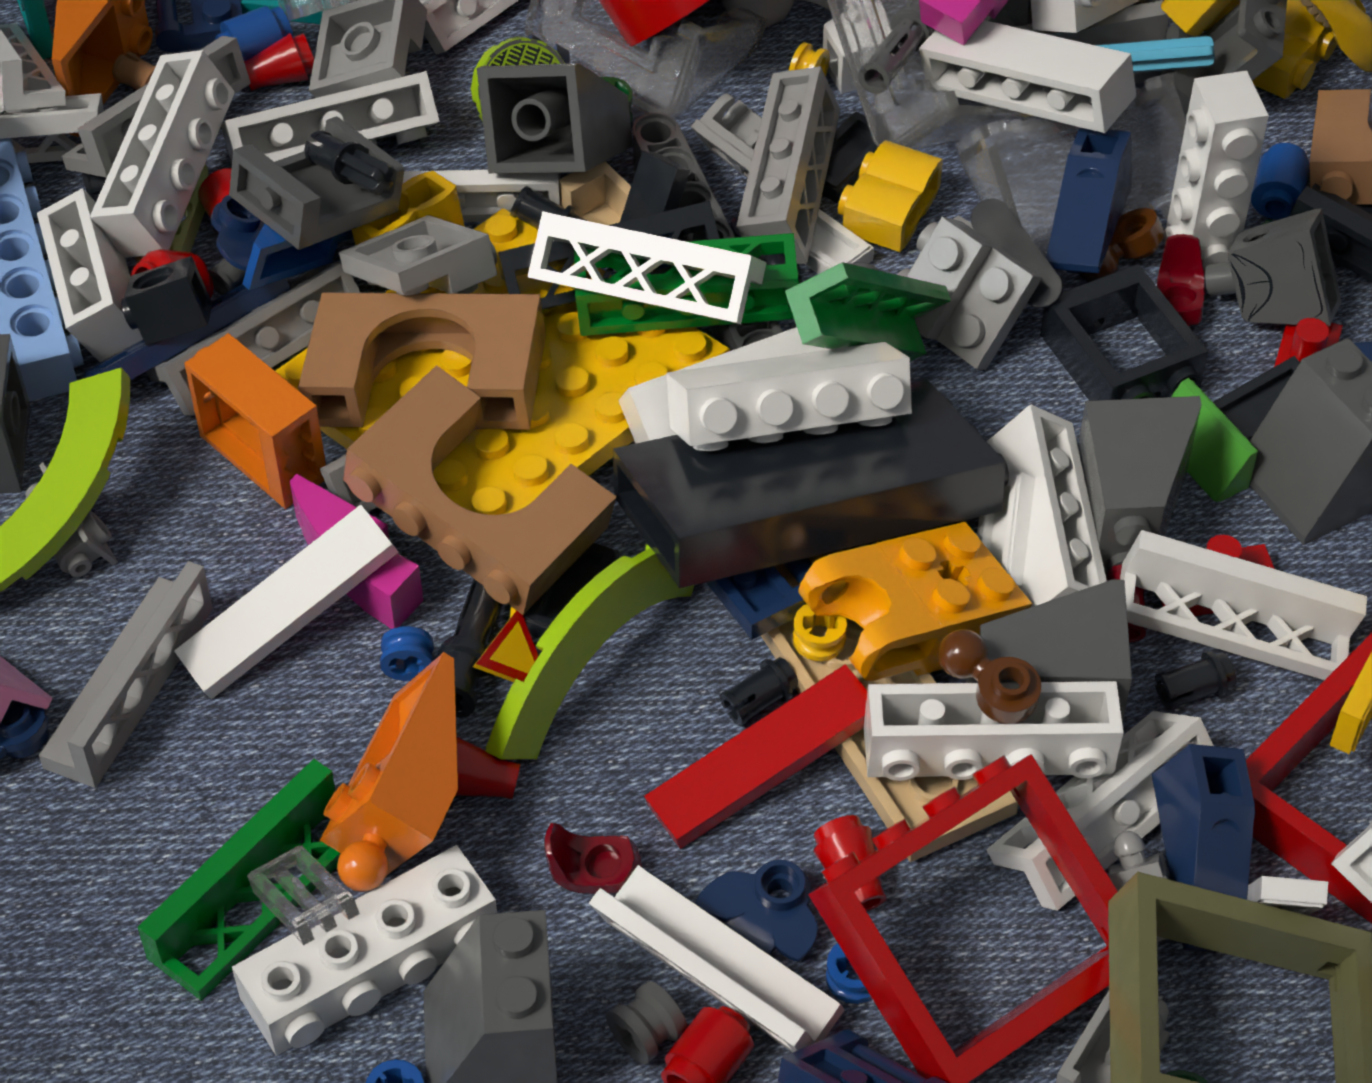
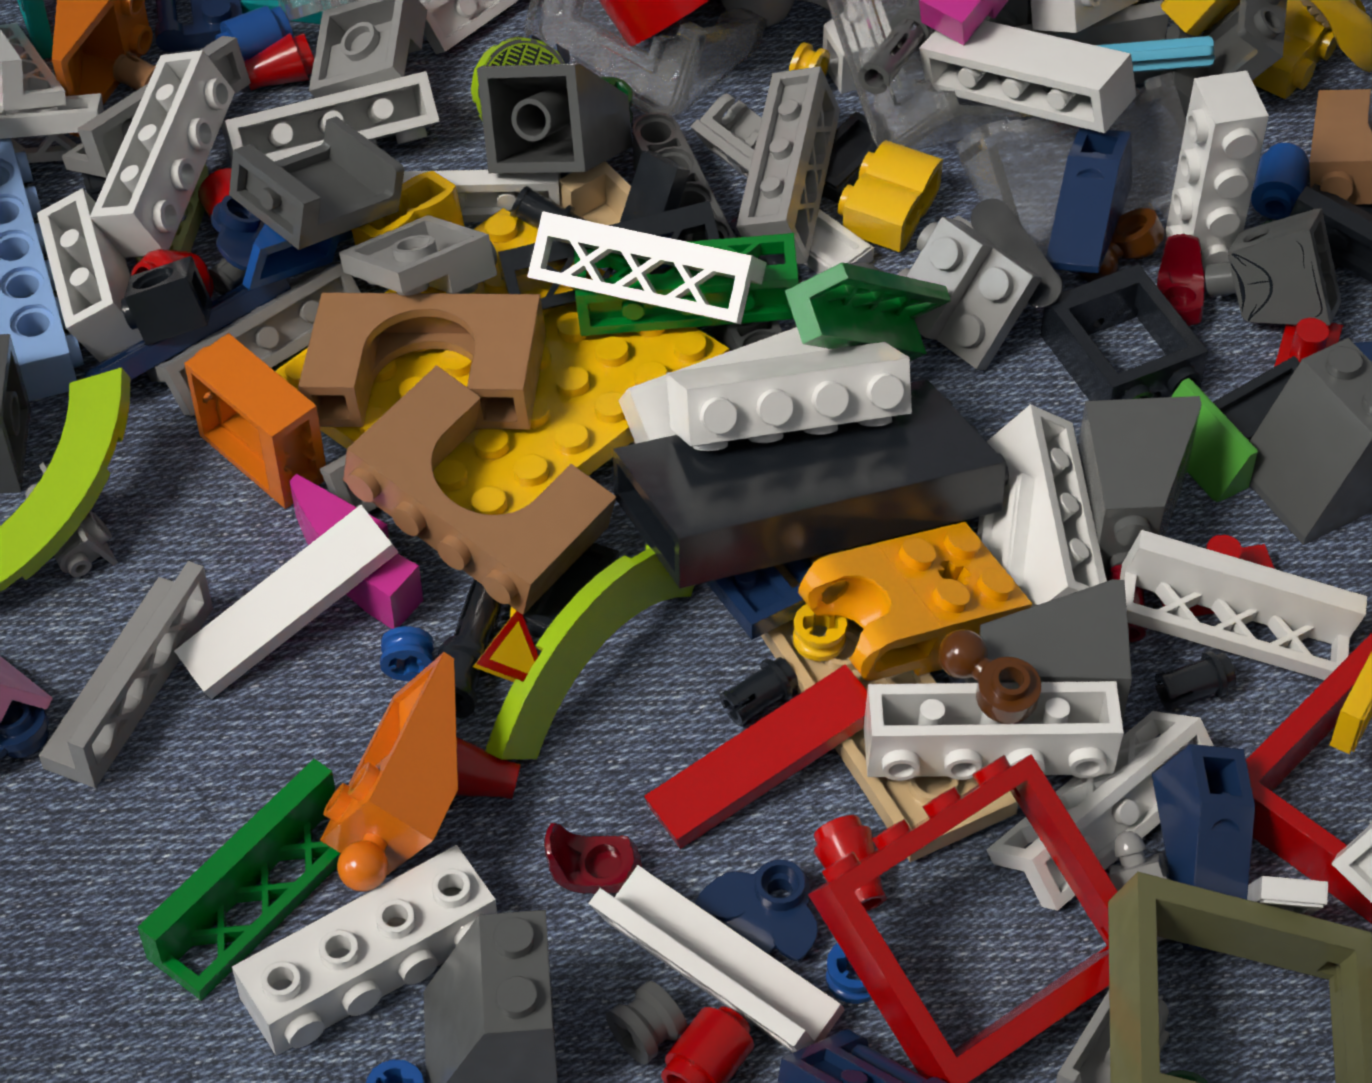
clear tile [247,845,360,946] -> none
black axle [304,130,394,194] -> none

